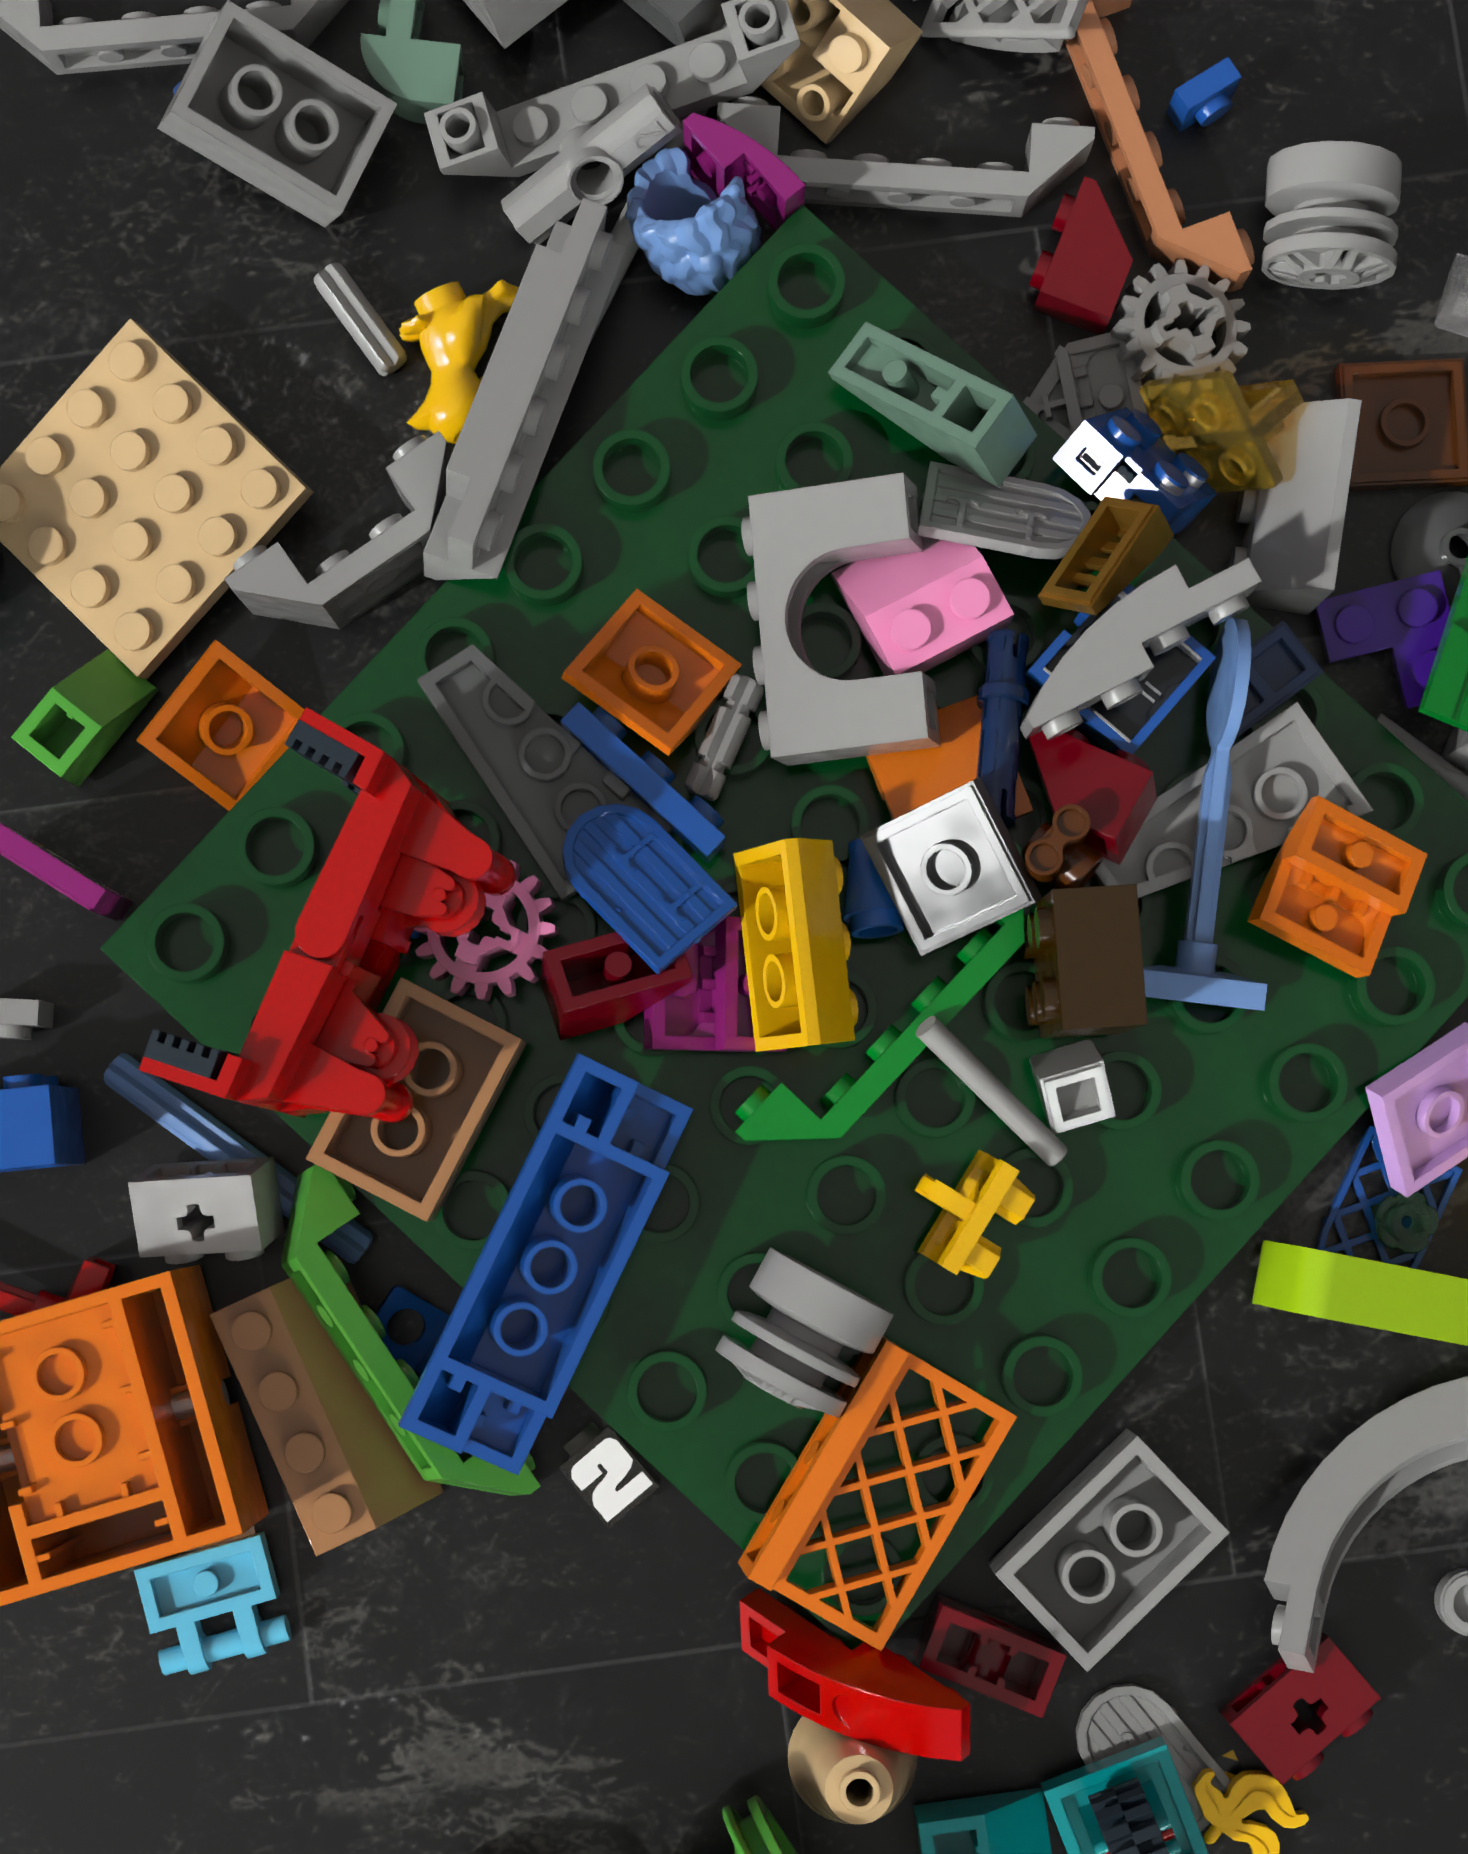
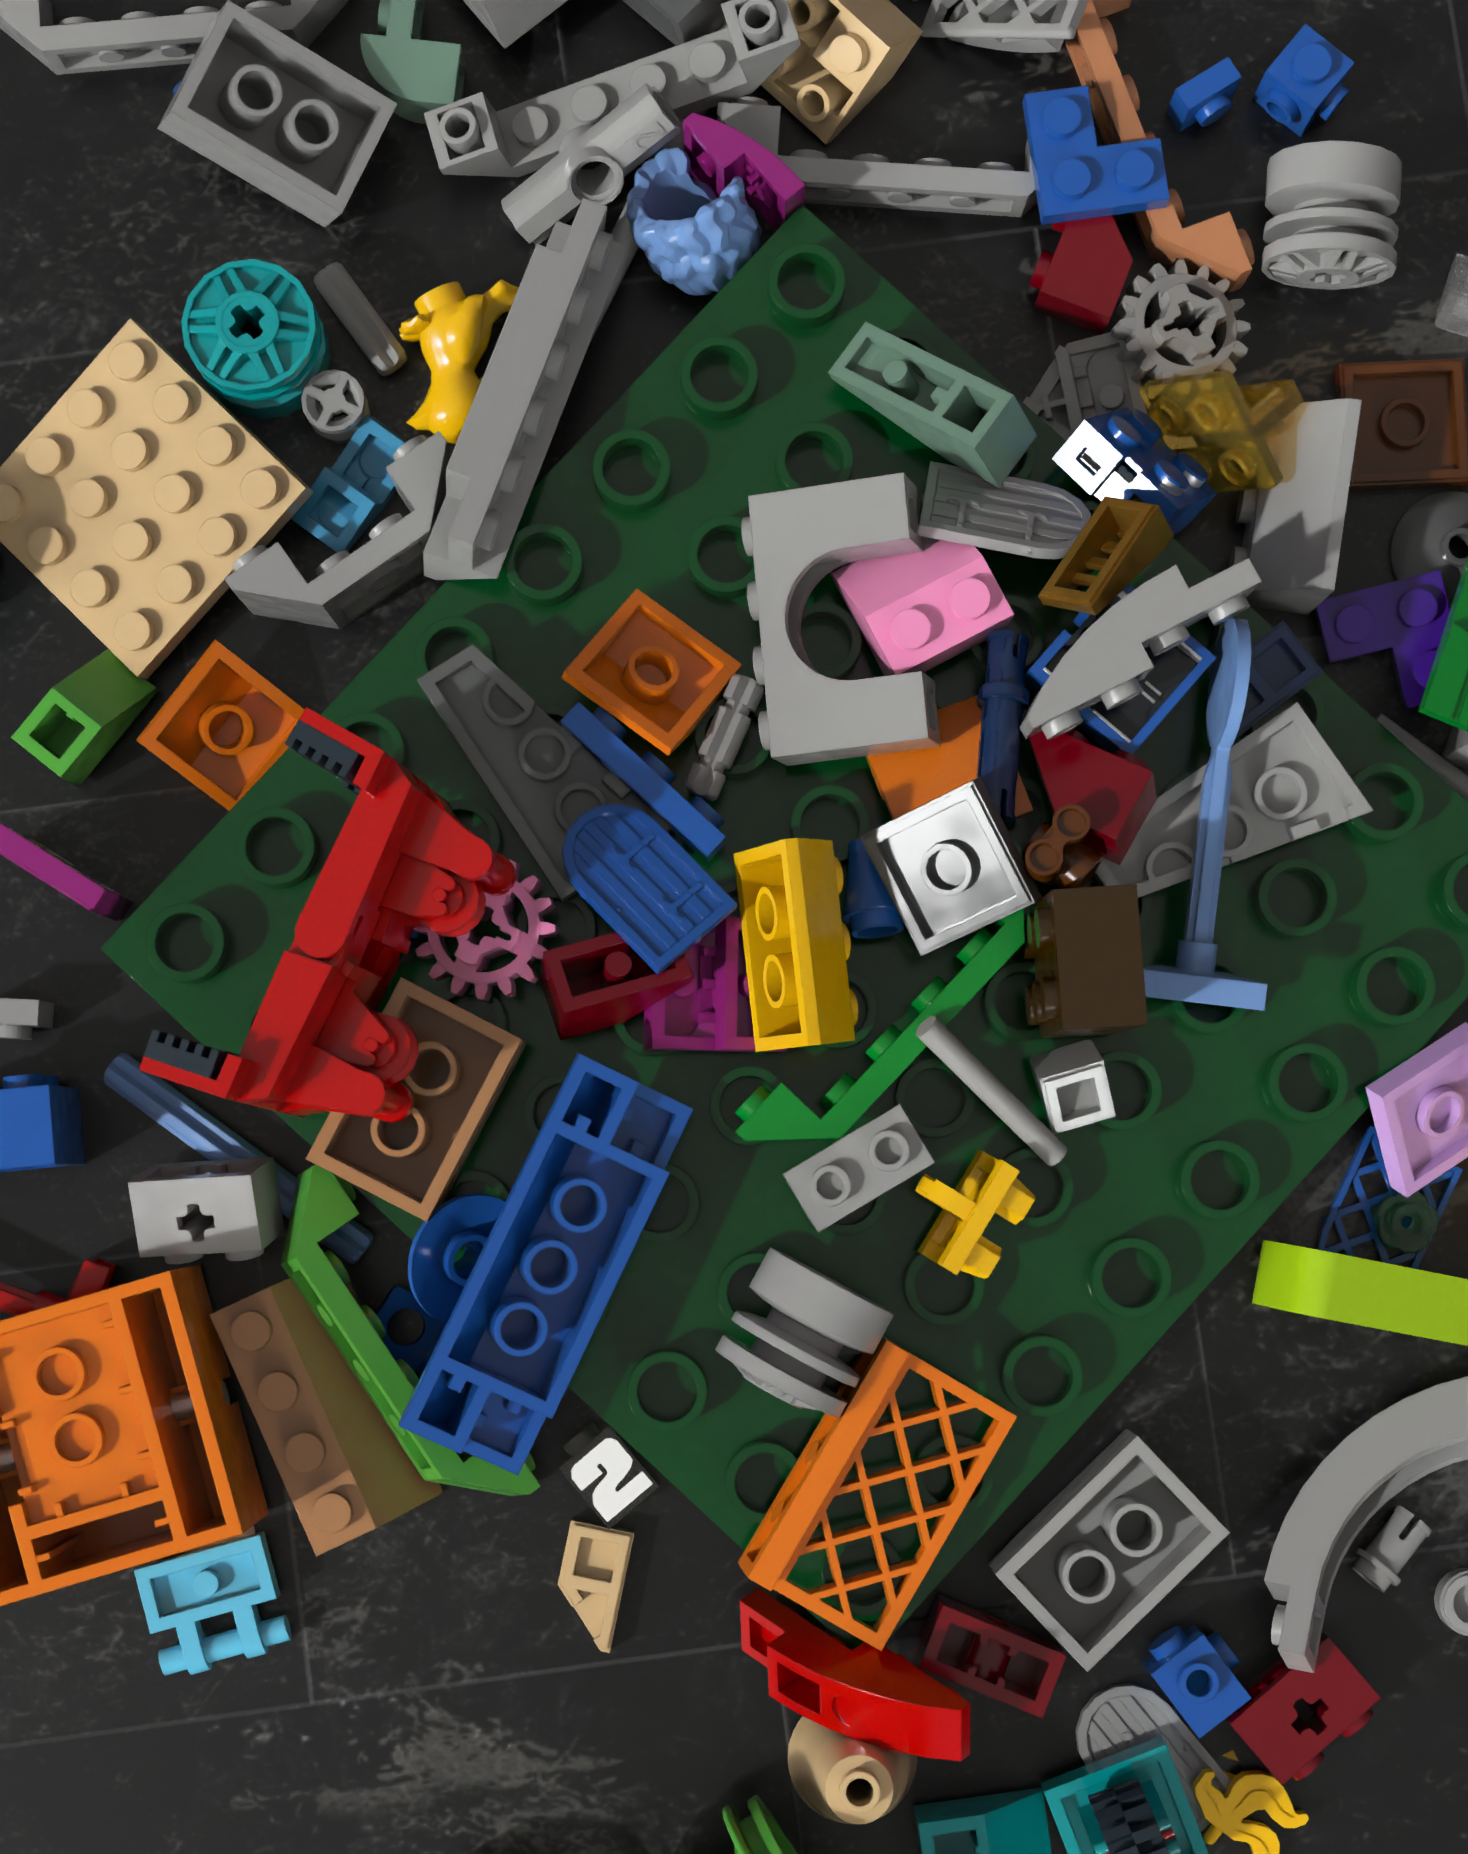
orange slope [1247,796,1428,978] -> none
none -> teal wheel [181,259,332,420]
none -> dark azure slope [291,415,407,552]
none -> light grey wheel [301,369,371,444]
none -> blue dish [408,1193,505,1323]
none -> tan tile [558,1518,635,1653]
none -> light grey brick [782,1104,935,1232]
none -> blue plate [1022,85,1170,225]
none -> blue brick [1142,1623,1252,1739]
none -> blue brick [1252,23,1355,137]
none -> light grey pin [1352,1505,1432,1593]

